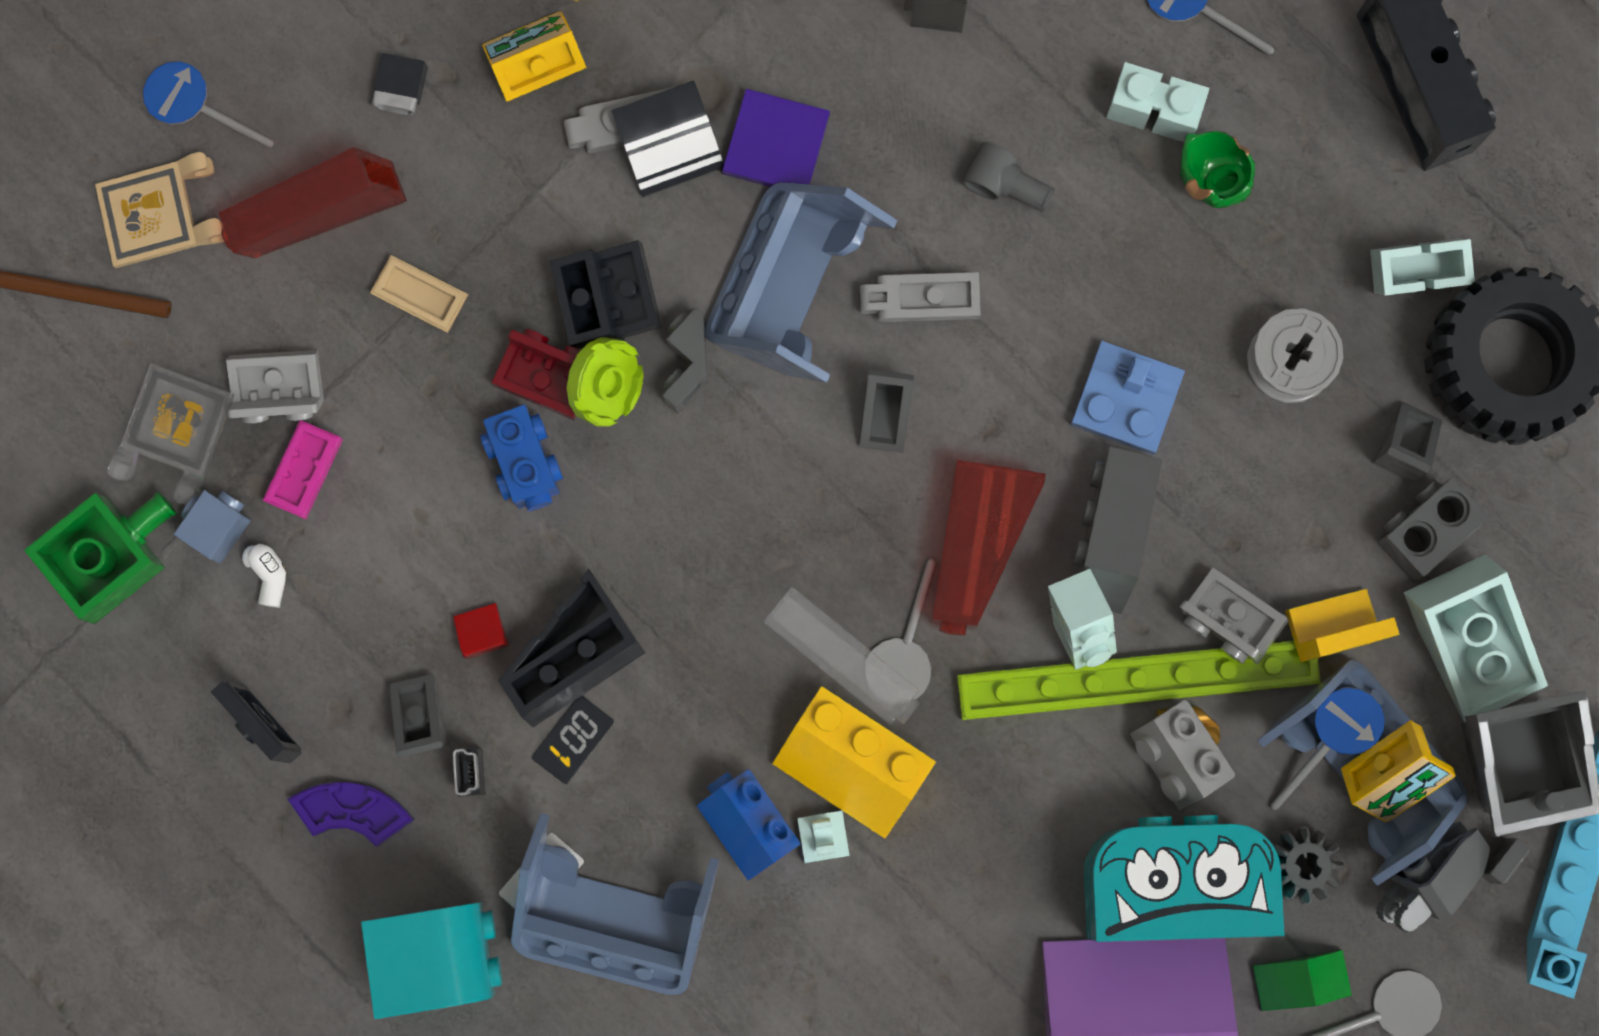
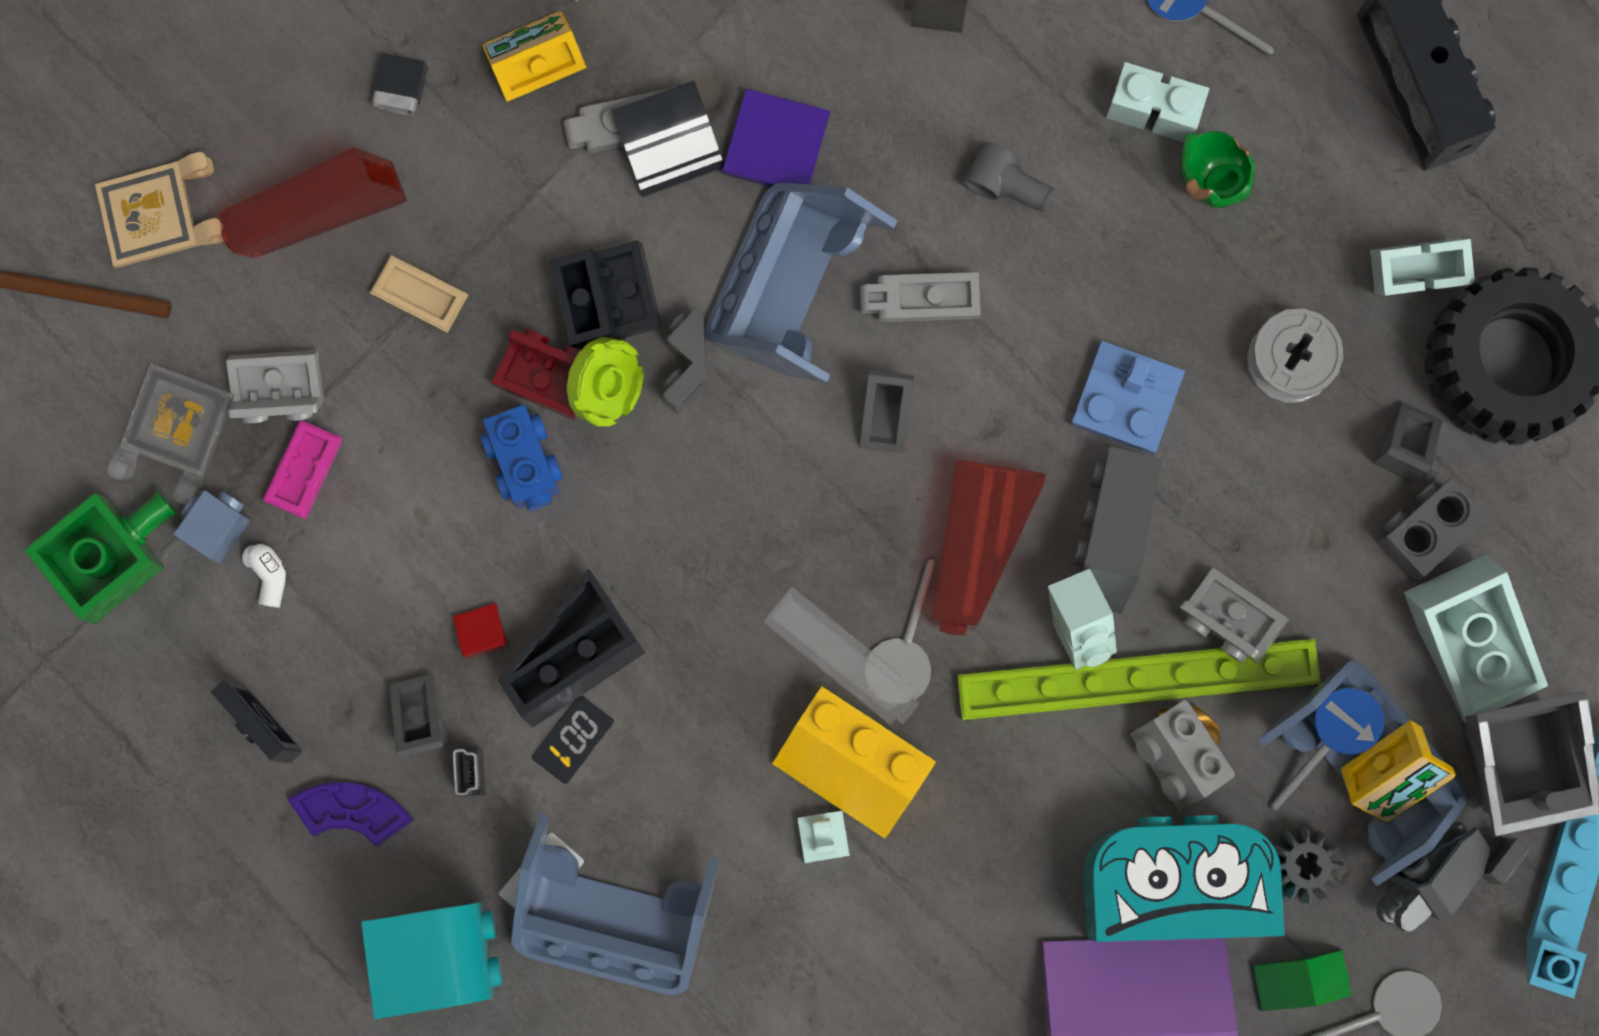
blue piece [143,61,274,148] -> none
blue brick [696,769,801,881] -> none
yellow panel [1285,589,1400,663] -> none

